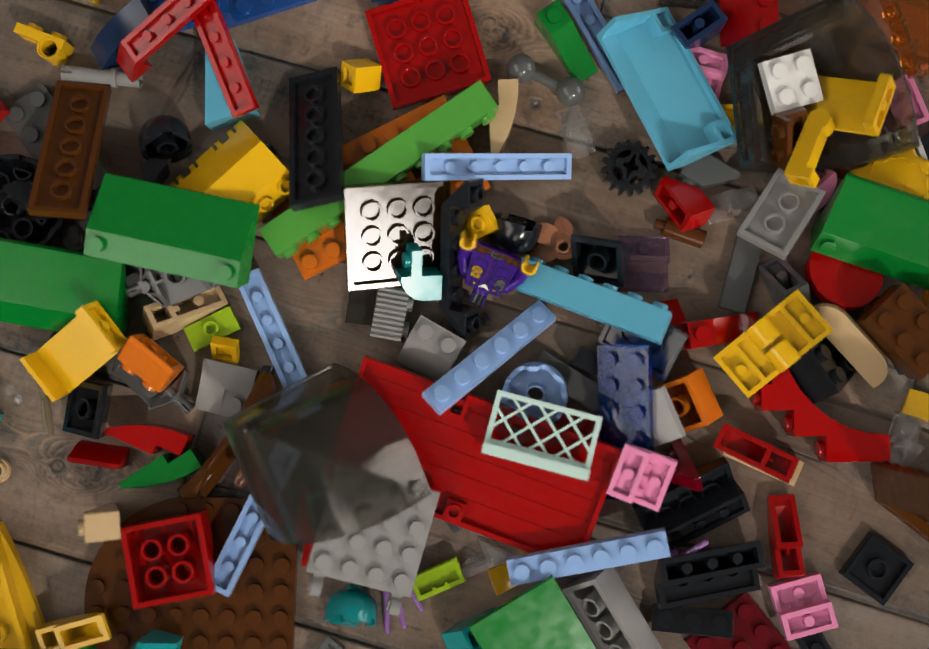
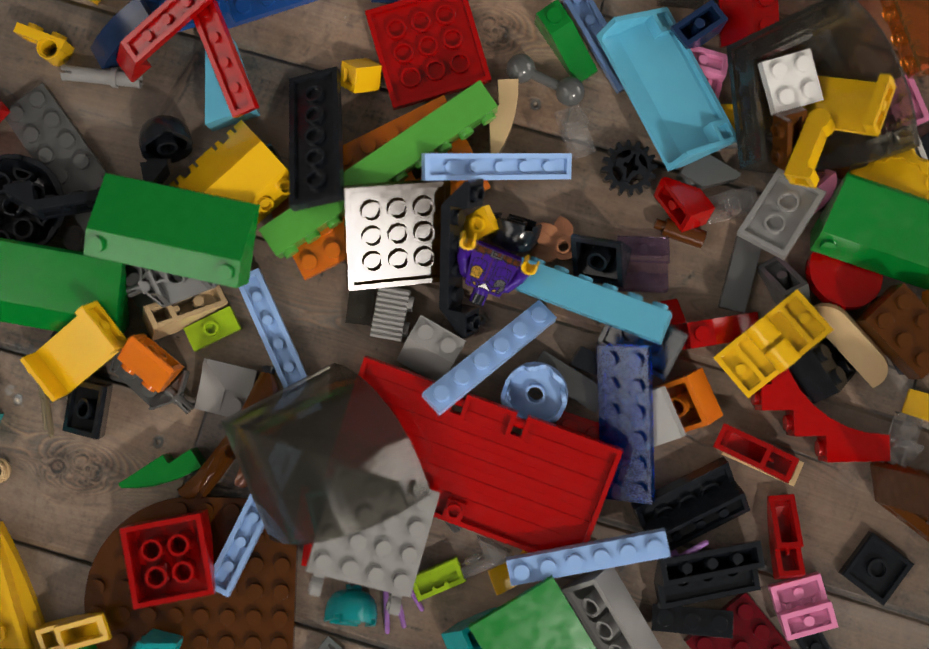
reddish brown plate [27,80,112,220] -> none
red slope [67,440,130,470] -> none
tan slope [78,503,121,543] -> none
red slope [104,424,195,456] -> none
yellow plate [210,335,240,364] -> none
brick [395,243,443,301] -> none
light aqua fence [481,390,603,481] -> none
bright pink slope [606,443,678,512] -> none
dark red slope [667,438,703,491] -> none

